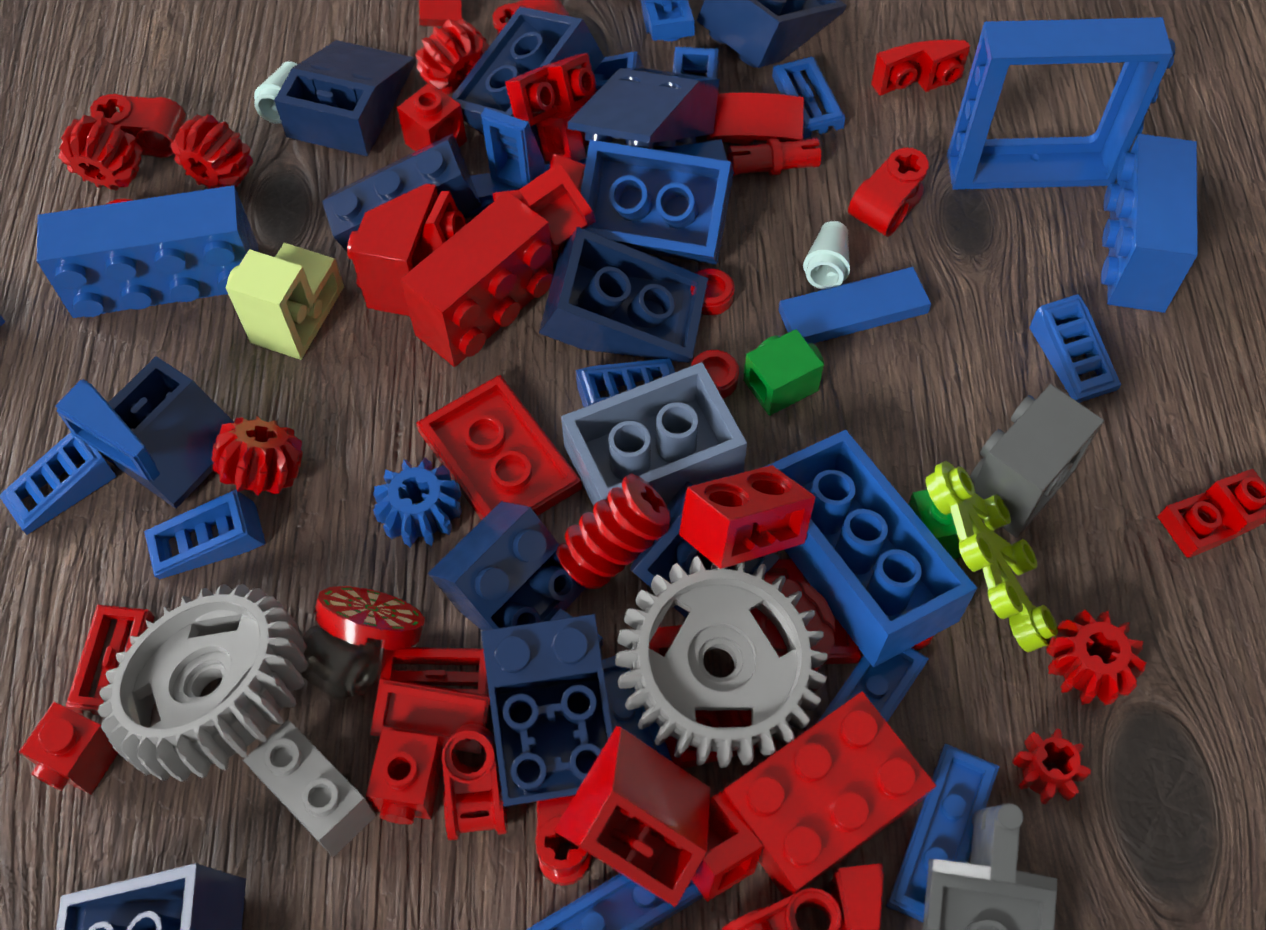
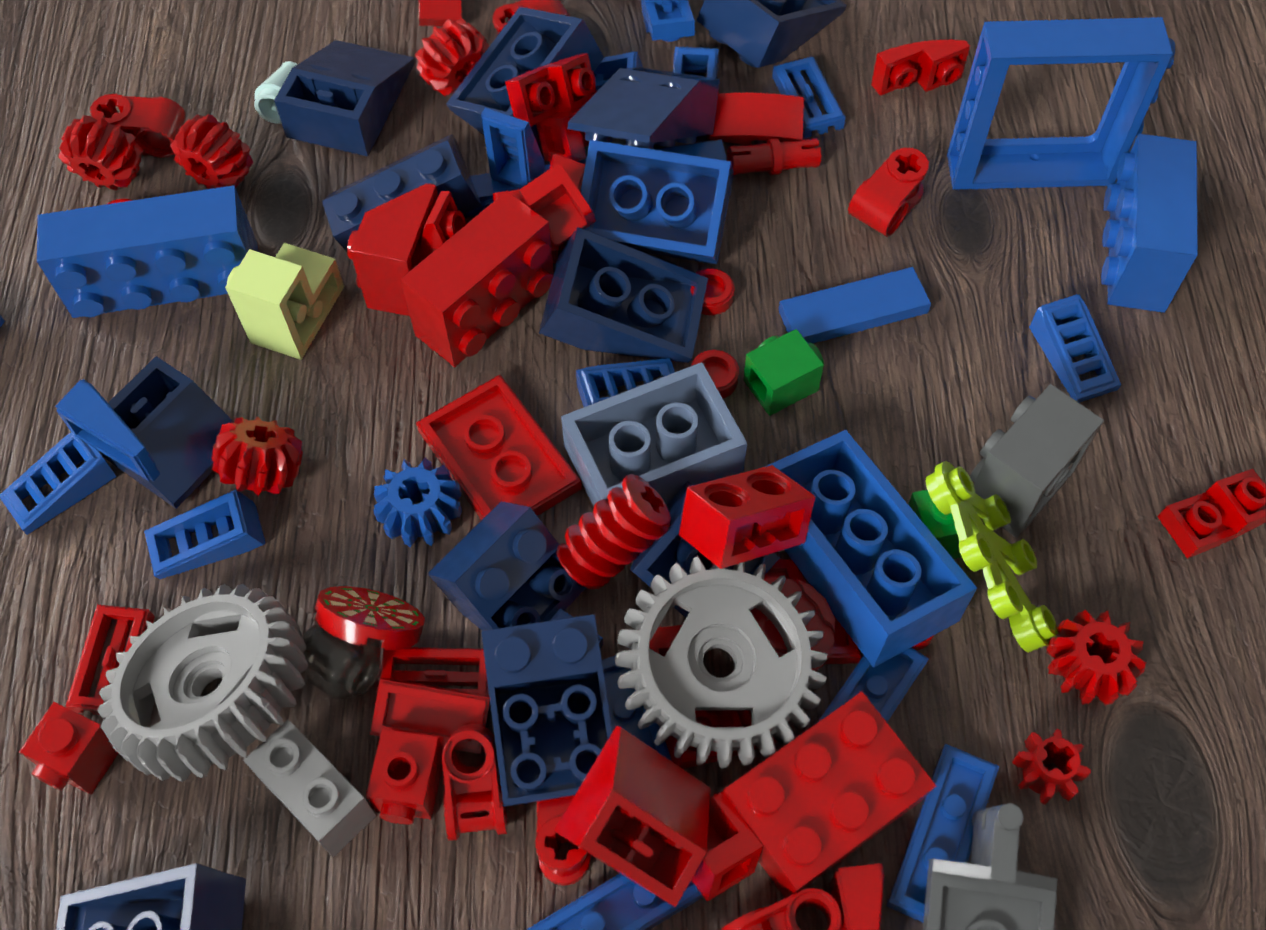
red brick [397,82,467,152] -> none
light aqua cone [803,221,850,290] -> none

